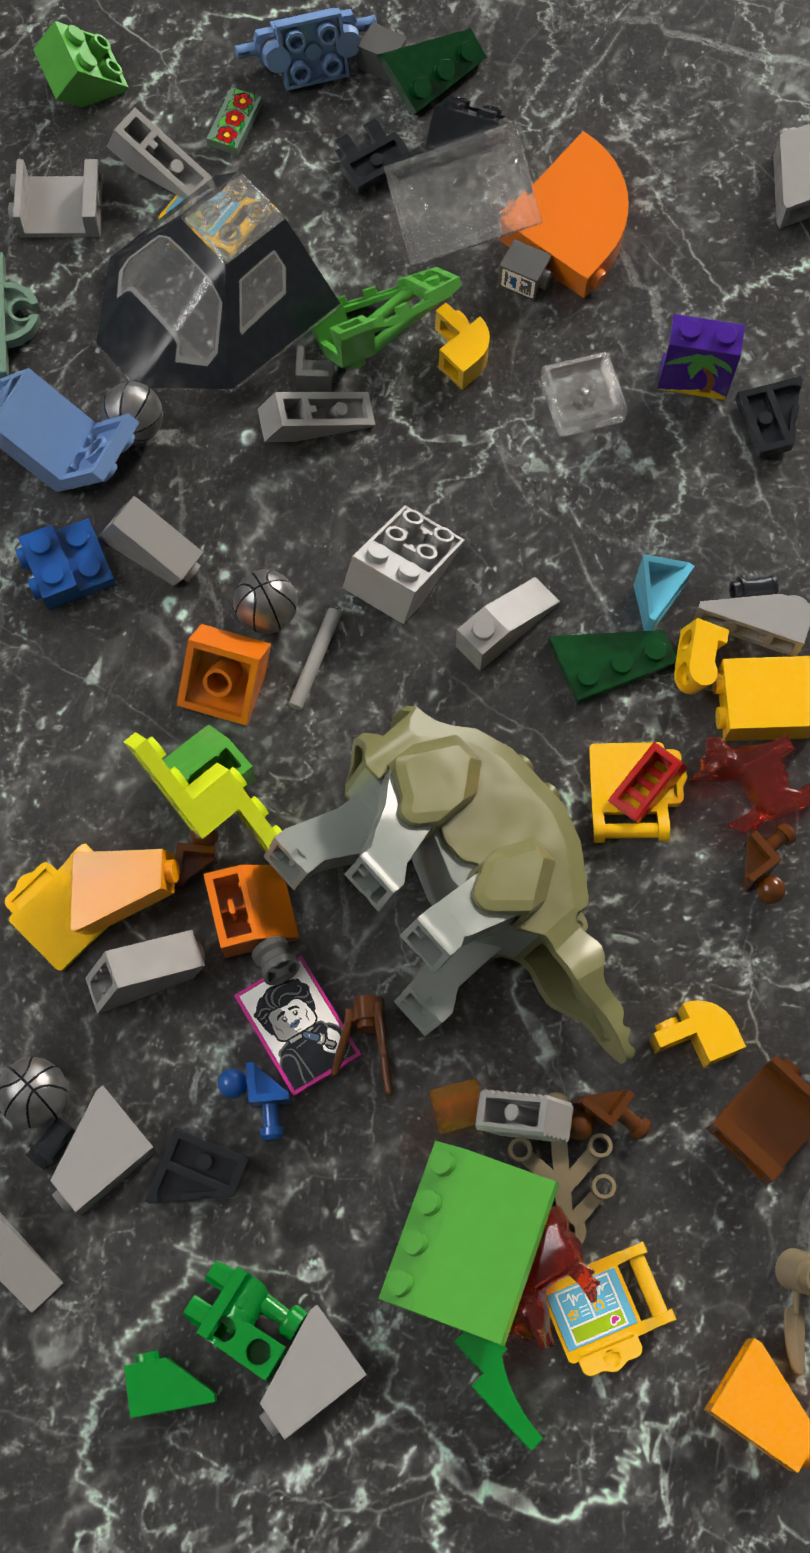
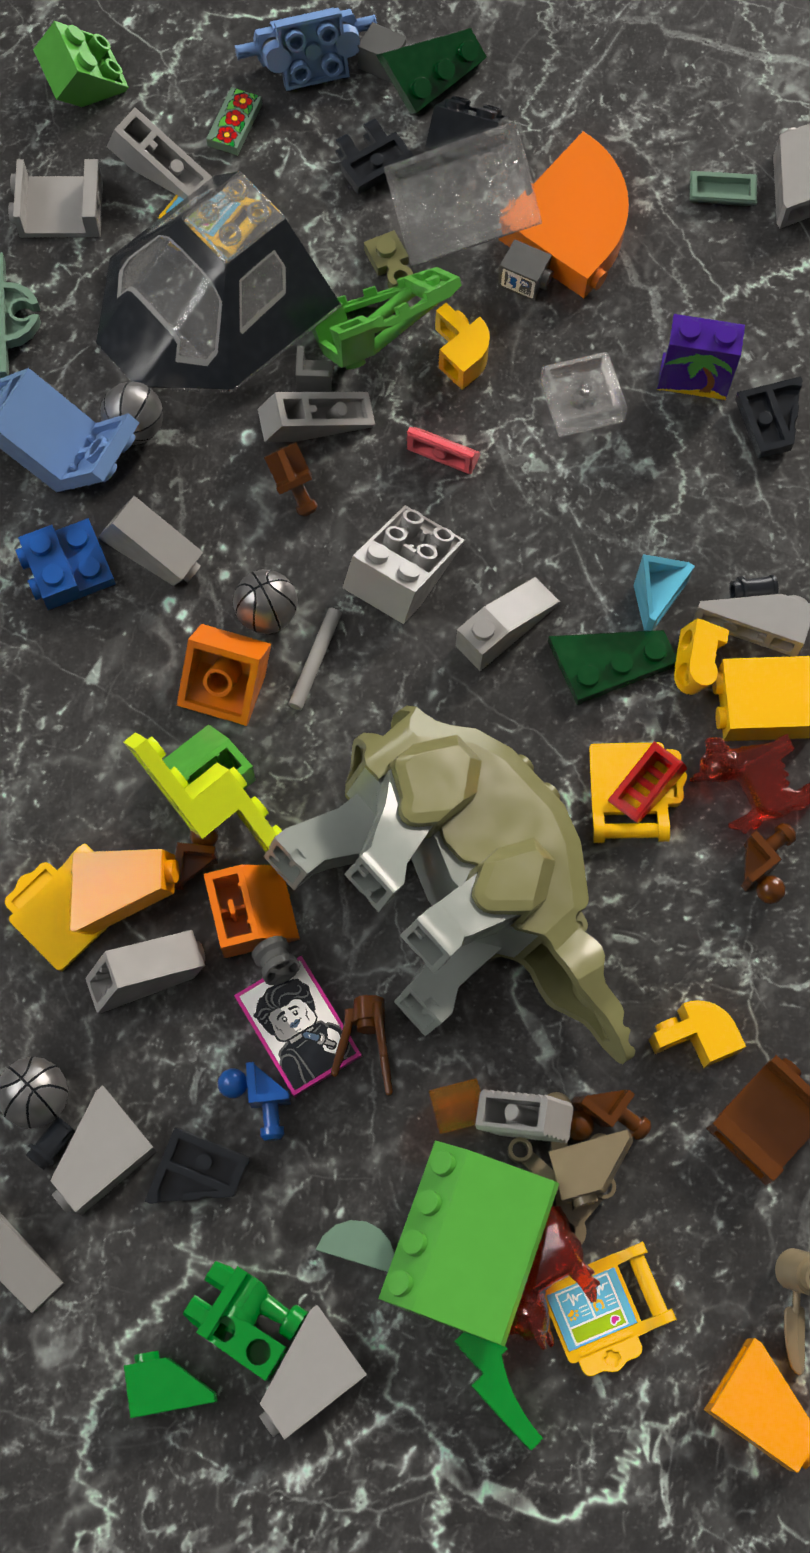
none -> reddish brown piece [264,442,318,517]
none -> sand green tile [316,1220,394,1273]
none -> olive plate [364,230,413,288]
none -> coral slope [407,427,480,474]
none -> dark tan slope [549,1129,633,1208]
none -> sand green tile [689,171,757,206]

